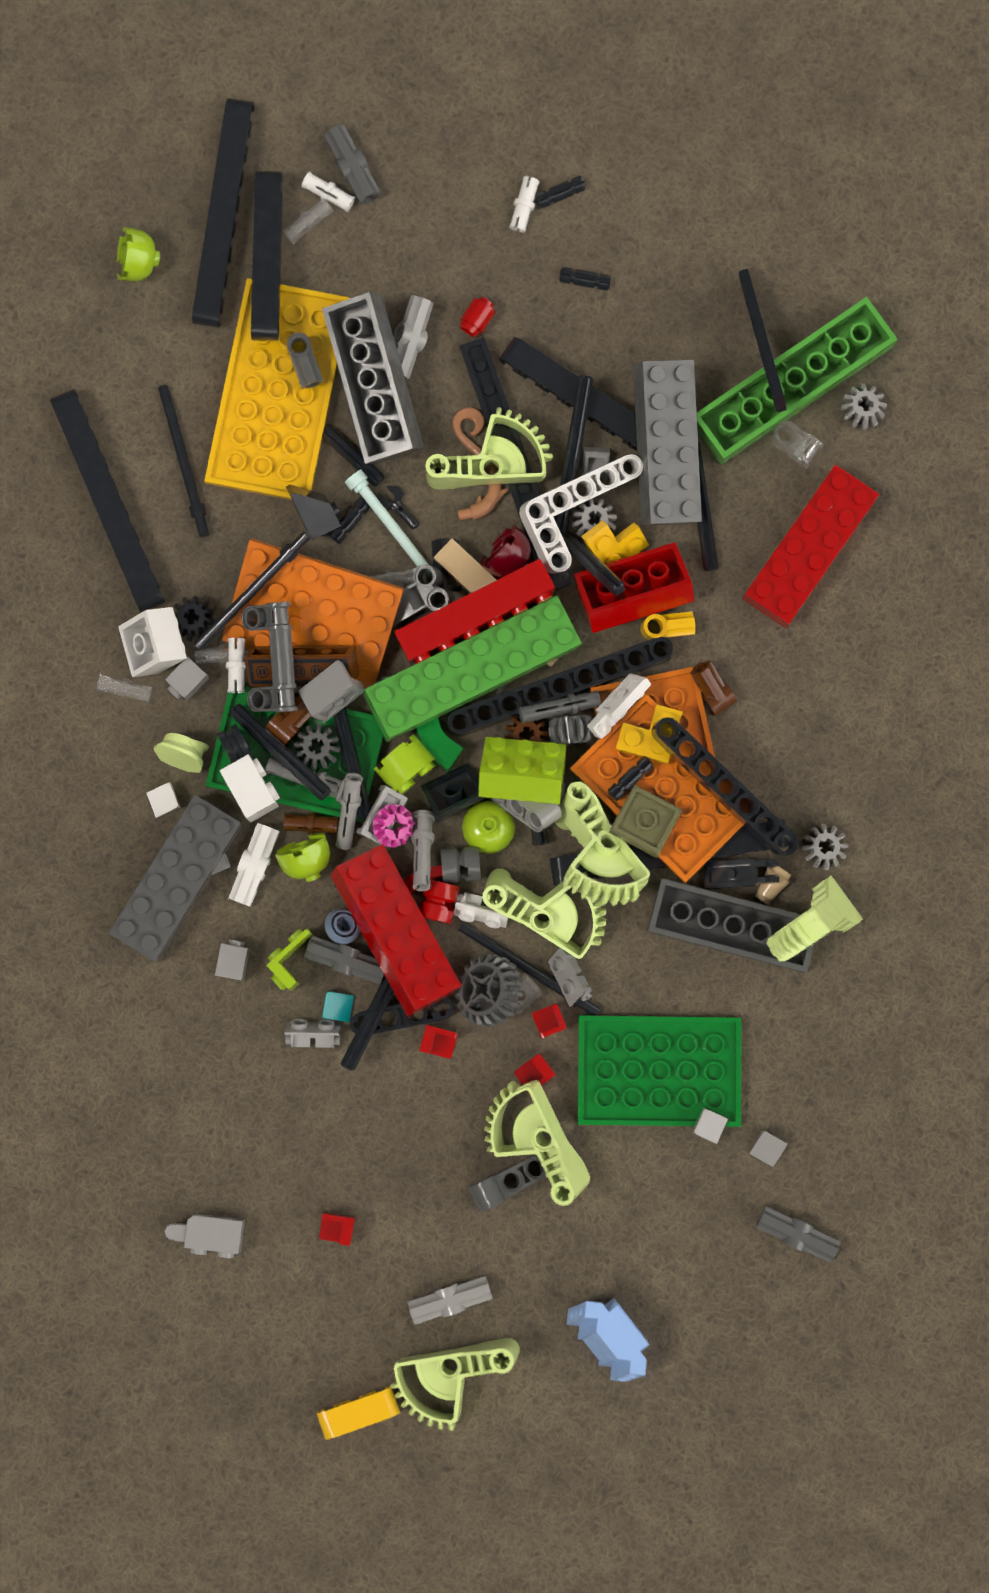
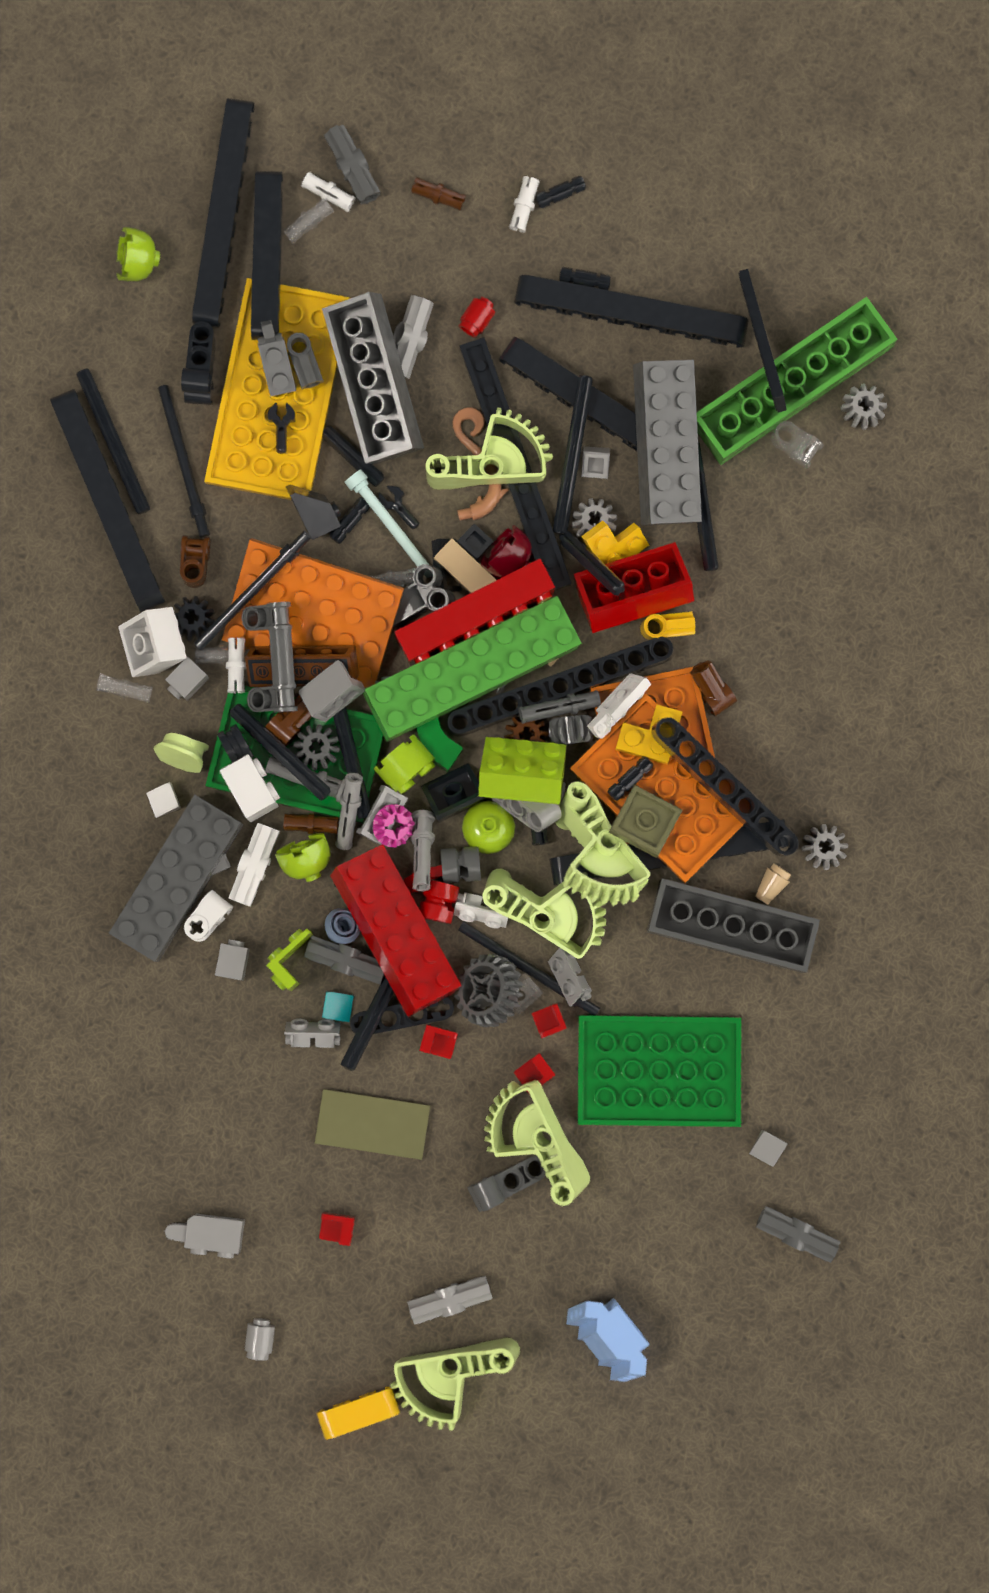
white beam [519,454,643,574] -> none
light grey slope [692,1108,728,1144] -> none
black hinge [704,858,779,890] -> none
red brick [742,464,879,629] -> none
yellowish green arm [767,875,863,961] -> none
none -> black axle [76,368,150,514]
none -> reddish brown piece [180,535,211,588]
none -> black piece [181,321,216,405]
none -> white piece [184,890,233,942]
none -> light grey brick [245,1318,275,1360]
none -> hinge [258,320,296,396]
none -> black bar [268,403,295,454]
none -> olive tile [315,1089,431,1160]
none -> reddish brown pin [411,177,466,211]
none -> black plate [457,524,494,560]
none -> black beam [514,275,749,348]

